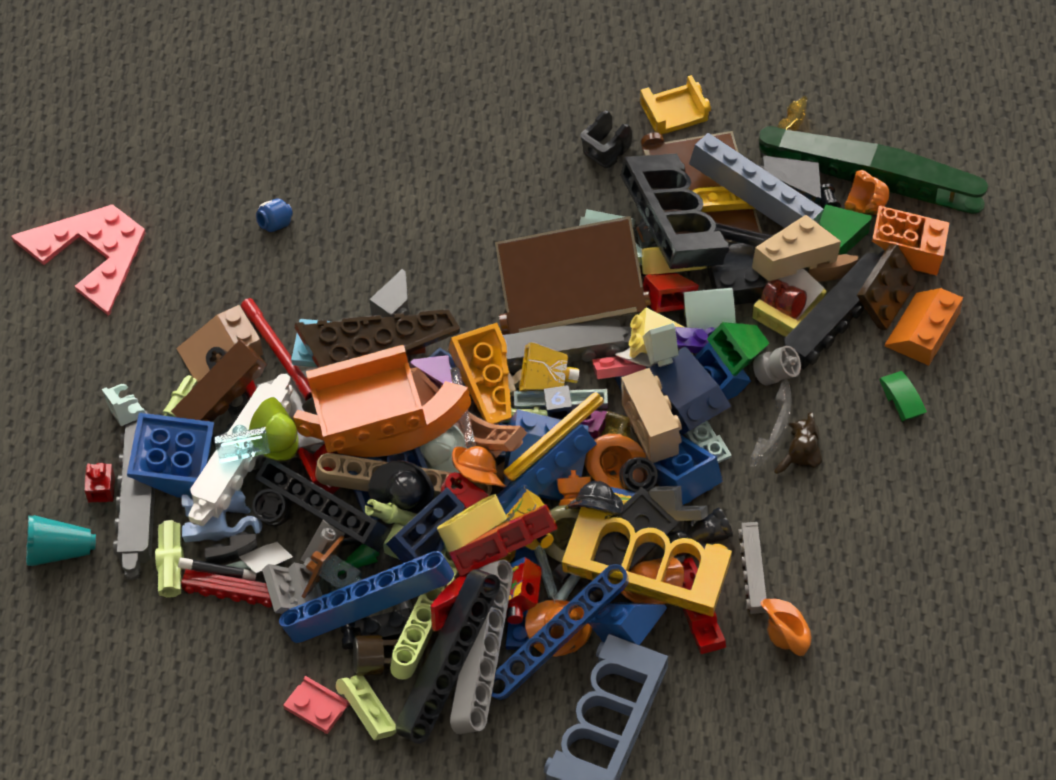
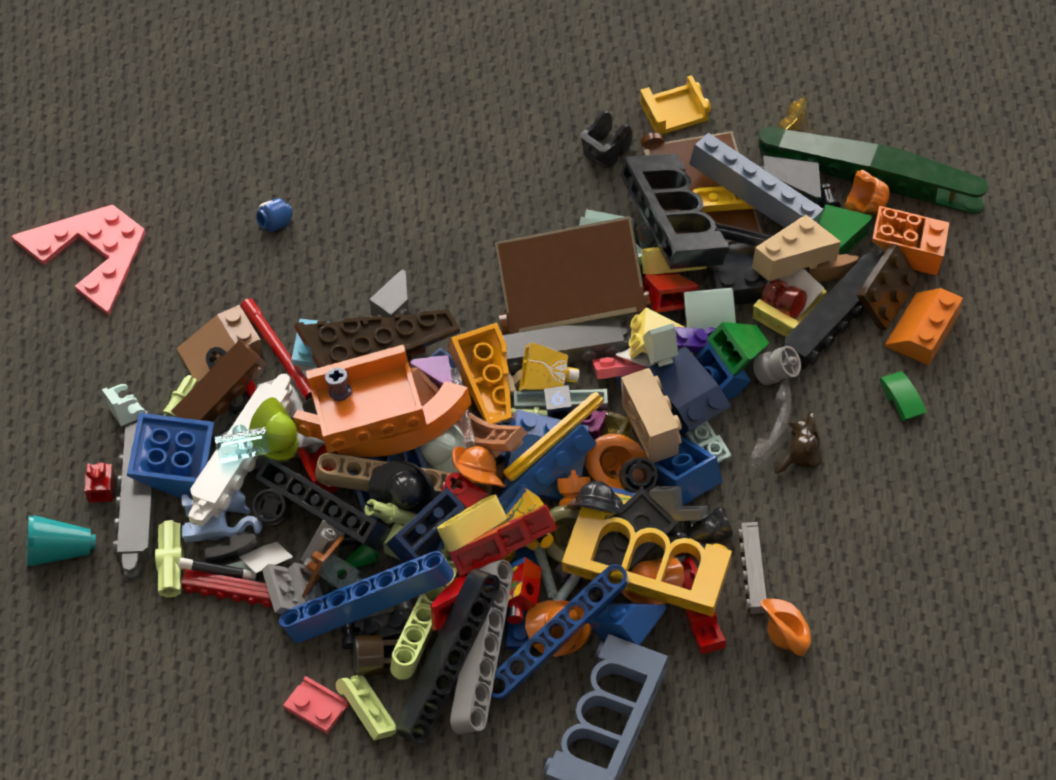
none -> bush [325,367,352,401]

